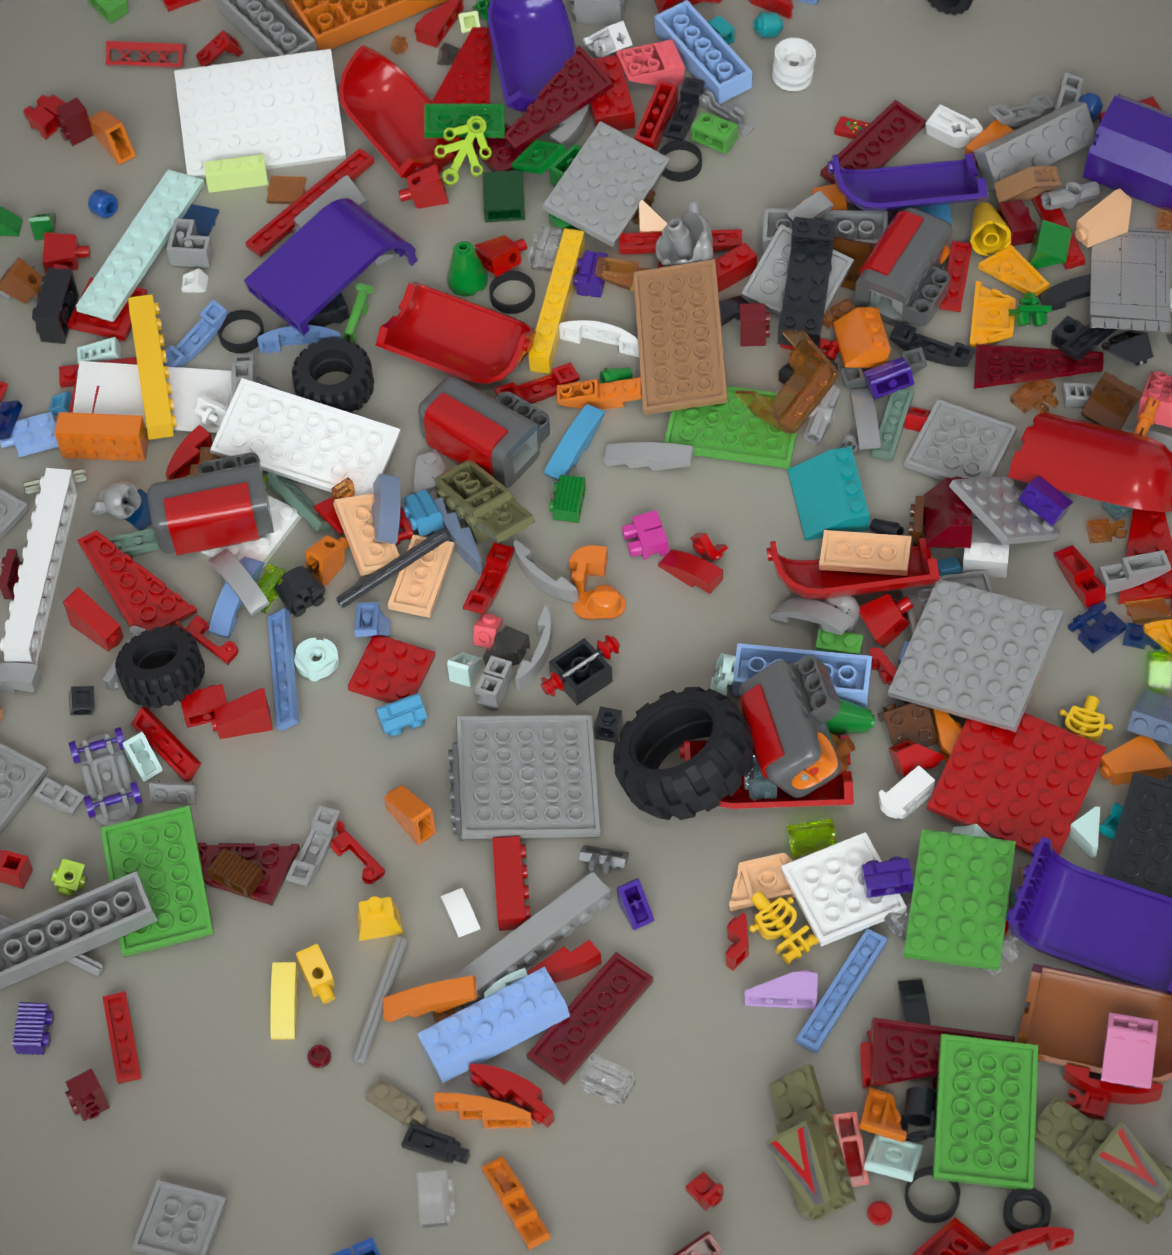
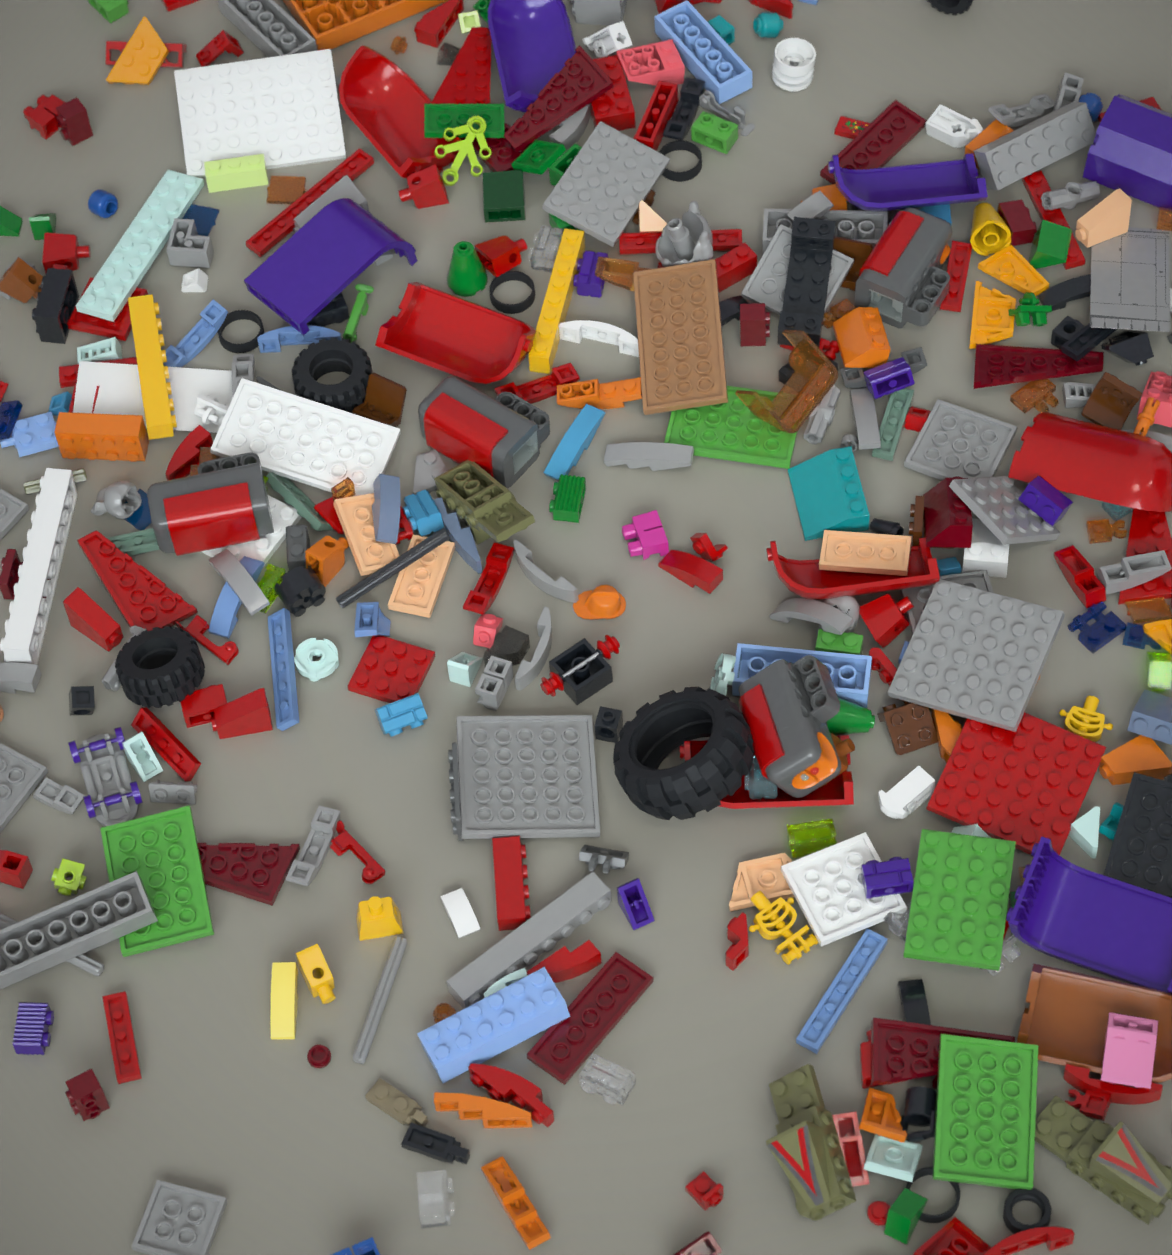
orange slope [89,110,136,165] -> none
reddish brown brick [208,848,264,898] -> none
orange slope [382,975,477,1023] -> none
orange slope [384,785,436,845] -> none
orange brick [569,545,608,593] -> none
green cone [599,367,632,383] -> none
lavender slope [745,970,818,1009] -> none
red slope [888,739,945,777] -> none
black slope [889,321,976,367] -> none
medium nougat window [994,166,1061,203] -> none
none -> light orange wing [106,16,169,85]
none -> dark grey brick [286,524,310,571]
none -> reddish brown bracket [352,373,407,427]
none -> green slope [884,1188,928,1245]

